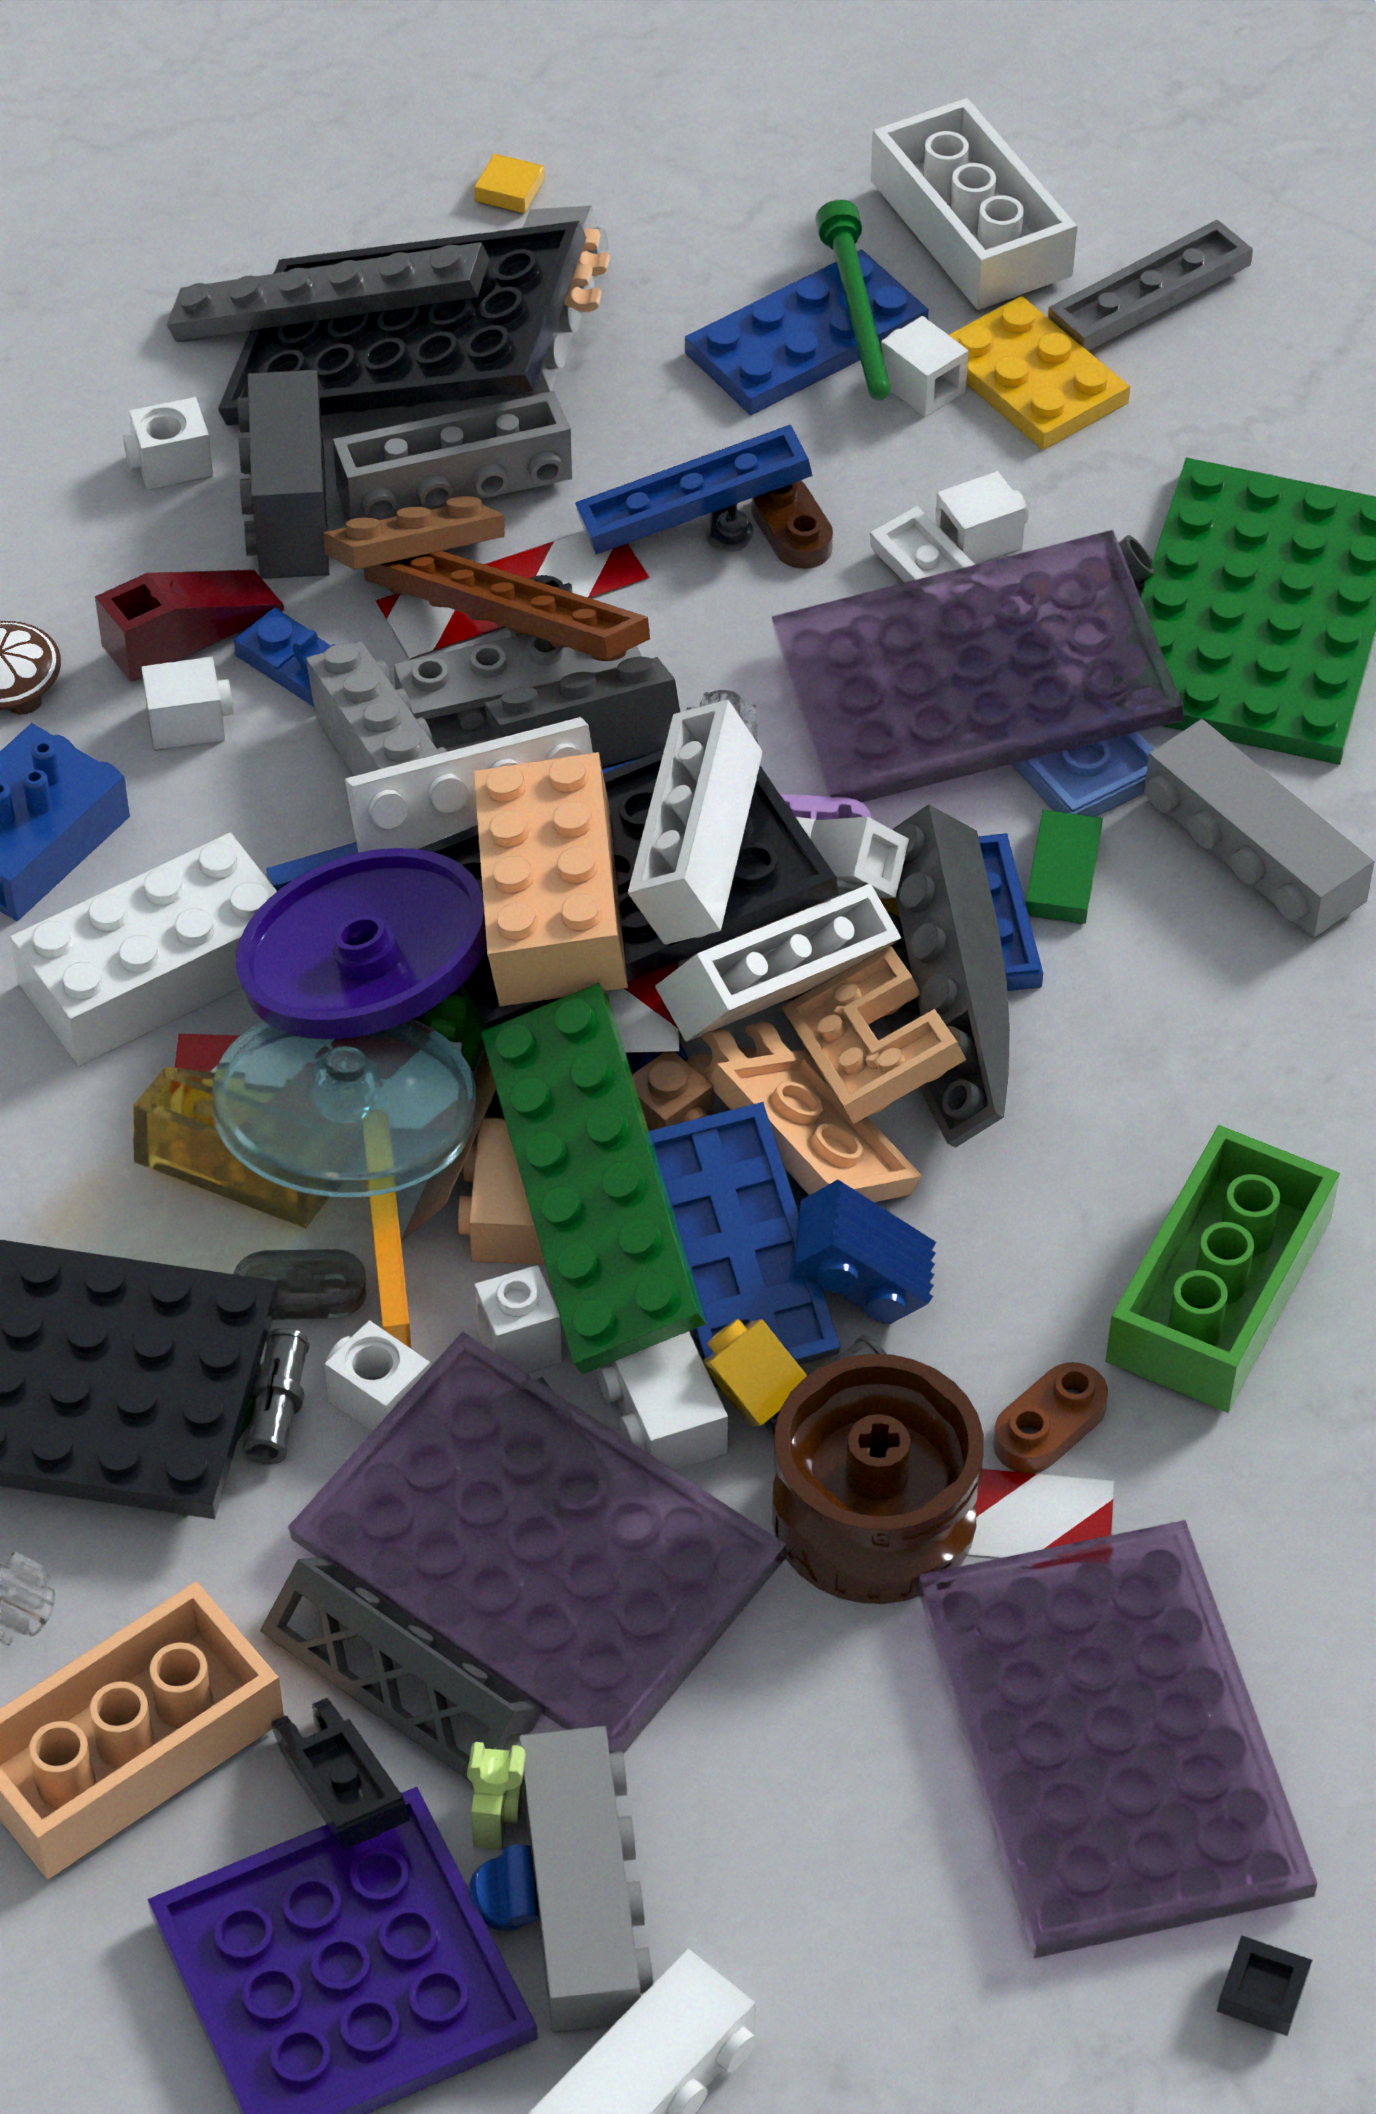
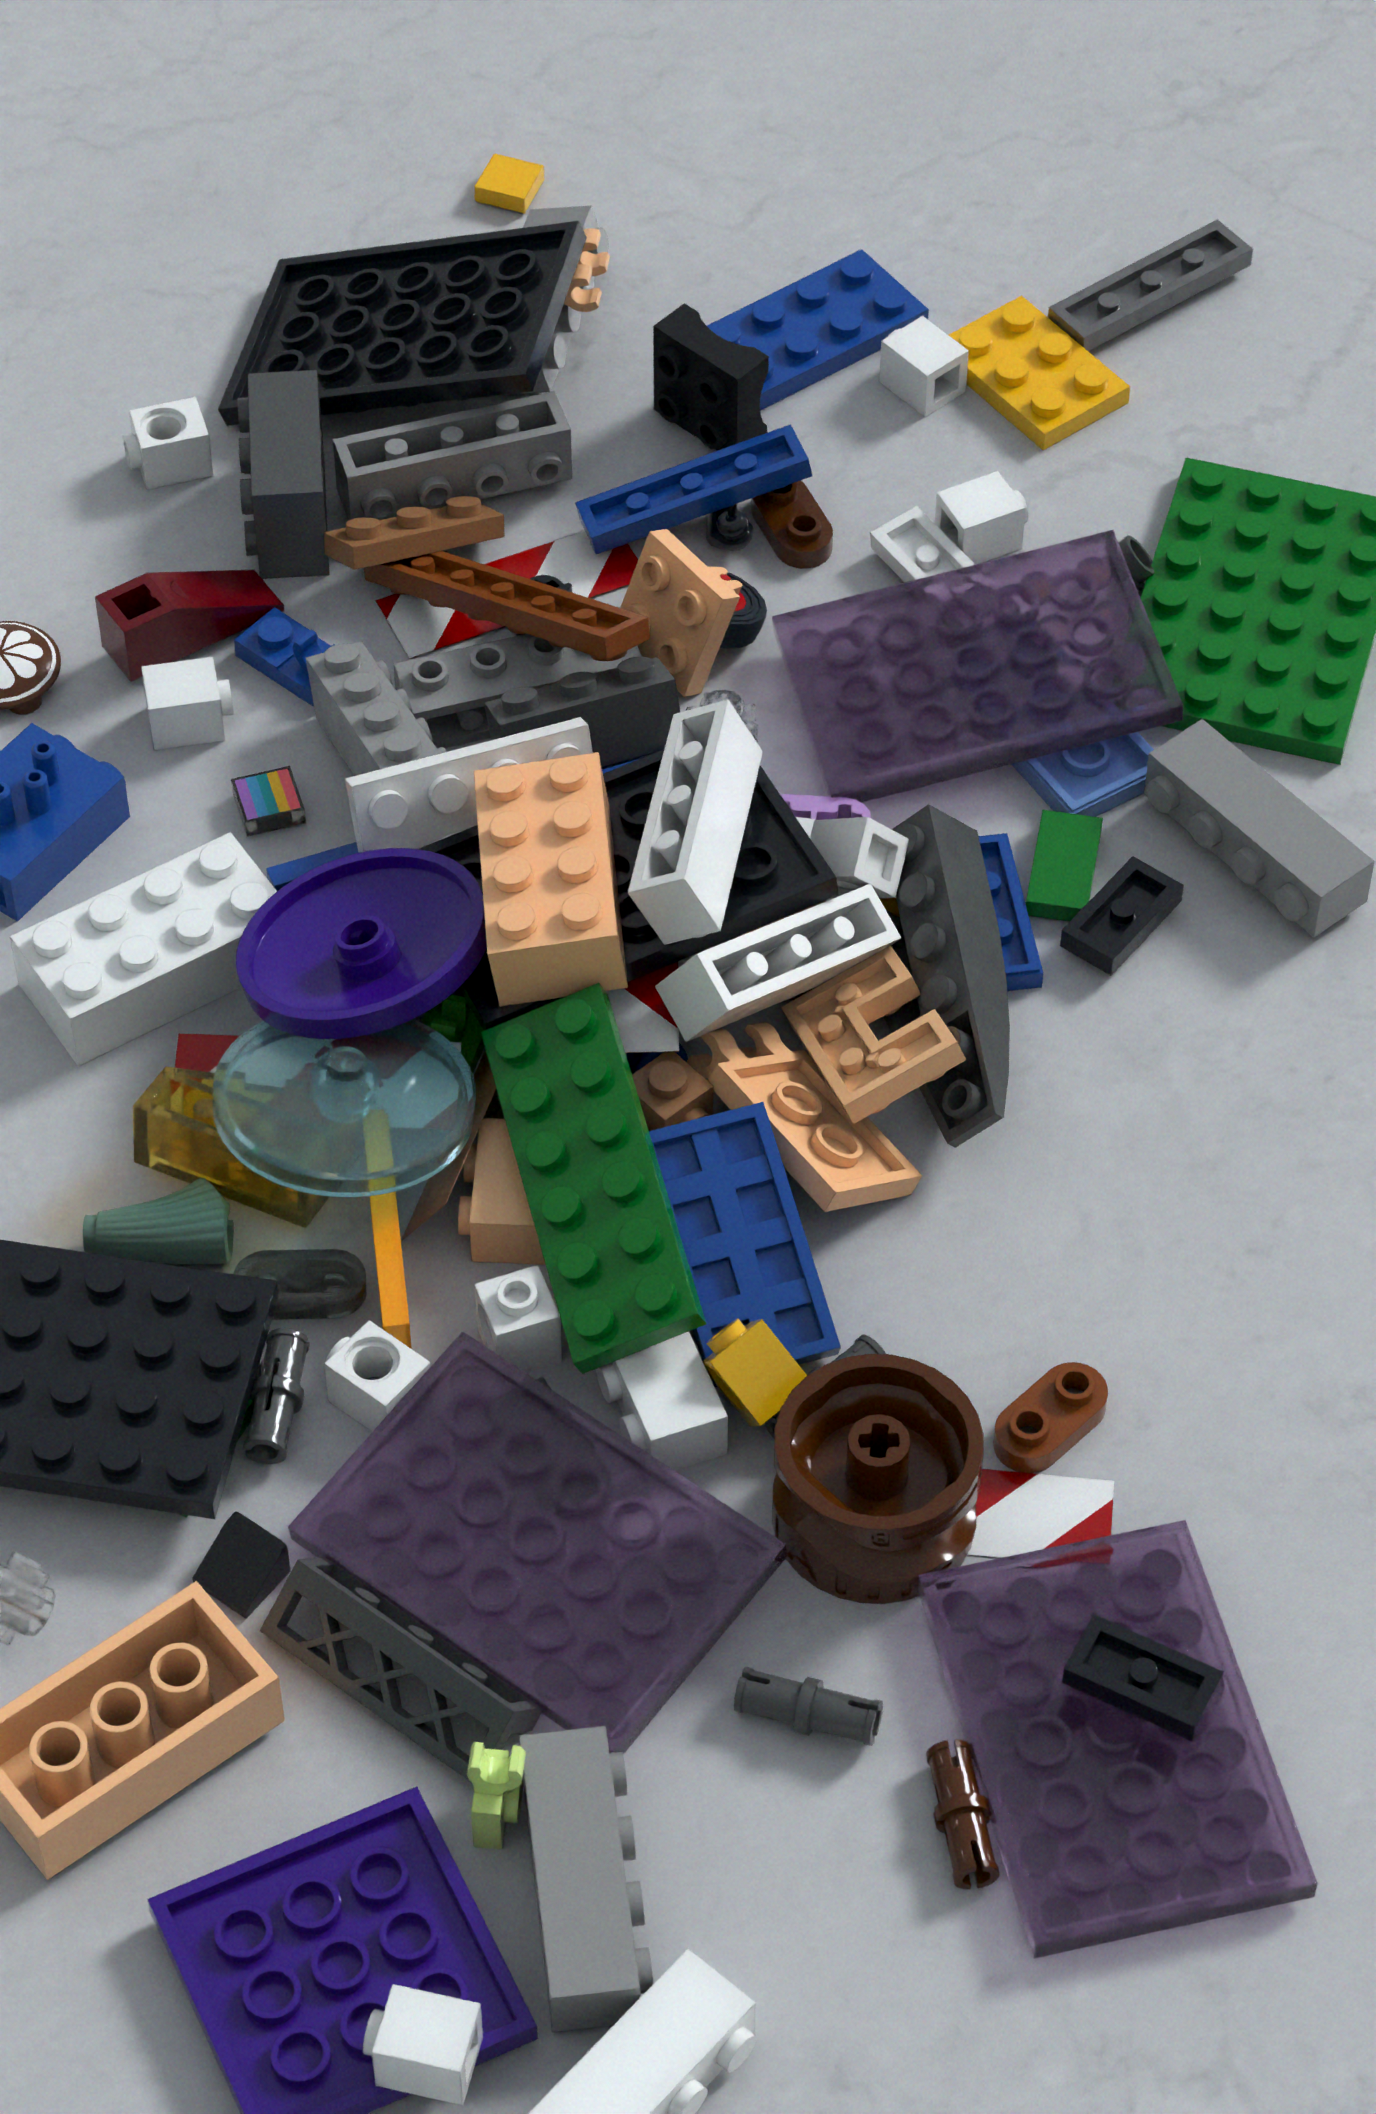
flat silver plate [167,242,489,341] -> none
black hinge [272,1698,410,1850] -> none
blue plate [469,1844,539,1932] -> none
blue brick [795,1179,937,1324] -> none
green piece [815,200,891,401] -> none
white brick [871,98,1077,310] -> none
bright green brick [1105,1124,1340,1413] -> none
black plate [1217,1935,1312,2037] -> none
none -> sand green piece [83,1177,234,1265]
none -> black slope [192,1511,291,1619]
none -> tile [231,766,306,837]
none -> white brick [363,1984,483,2105]
none -> light nougat plate [620,529,767,697]
none -> black brick [653,303,769,451]
none -> dark grey pin [734,1667,883,1746]
none -> reddish brown pin [926,1739,1000,1890]
none -> black plate [1060,856,1184,976]
none -> black plate [1062,1614,1224,1741]

